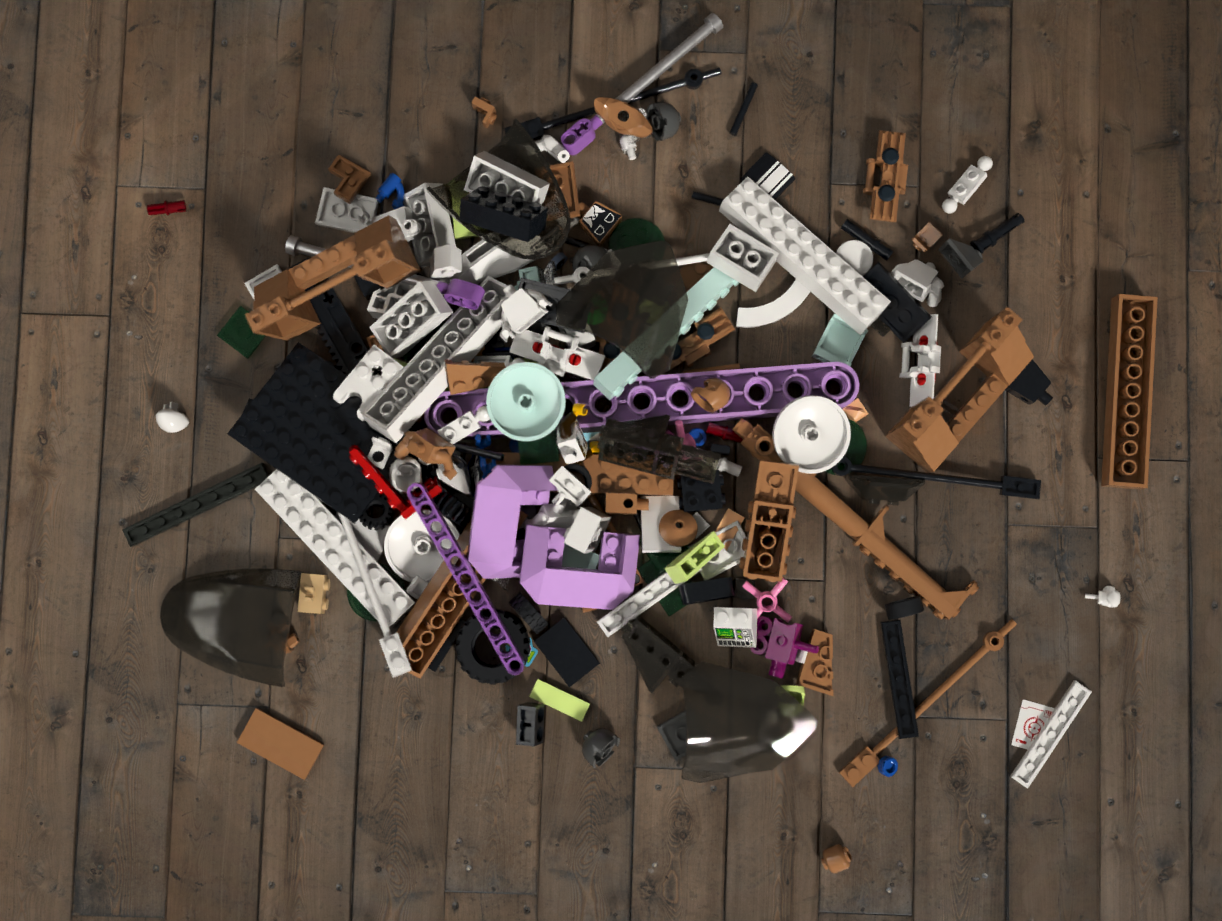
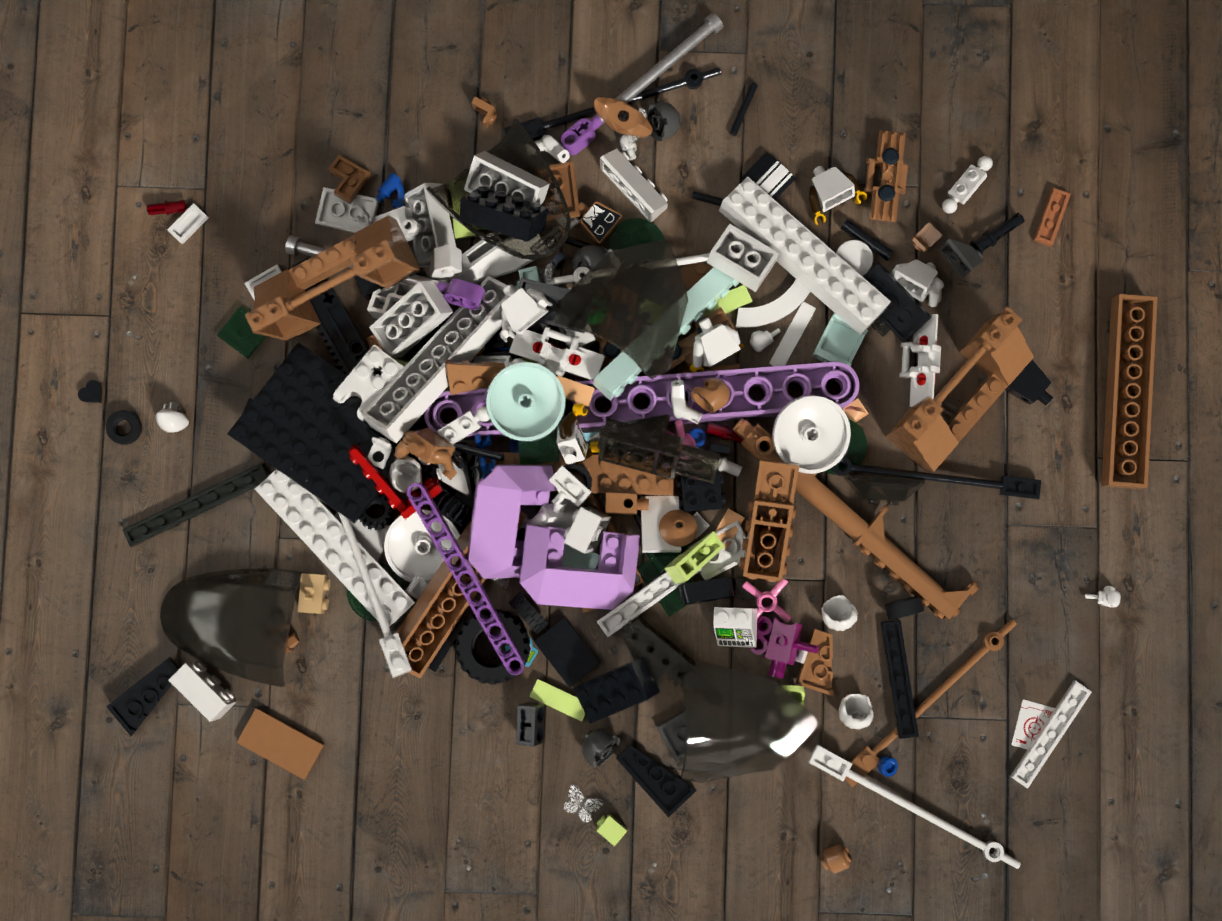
none -> black tile [78,380,102,403]
none -> black tyre [106,410,142,445]
none -> black wing [106,657,180,736]
none -> white tile [167,203,209,245]
none -> white brick [169,661,237,722]
none -> light nougat tile [557,376,595,407]
none -> clear animal [563,784,604,823]
none -> black brick [573,656,660,724]
none -> yellowish green brick [596,813,627,847]
none -> white slope [600,149,668,223]
none -> black wing [615,745,697,817]
none -> white arm [671,380,703,425]
none -> white torso [690,318,744,373]
none -> yellowish green tile [702,285,752,318]
none -> white piece [749,328,781,352]
none -> white sticker [769,302,816,366]
none -> white bar [808,744,1021,869]
none -> white torso [809,166,867,225]
none -> white hair [821,595,858,631]
none -> white hair [838,694,873,730]
none -> nougat tile [1033,187,1071,247]

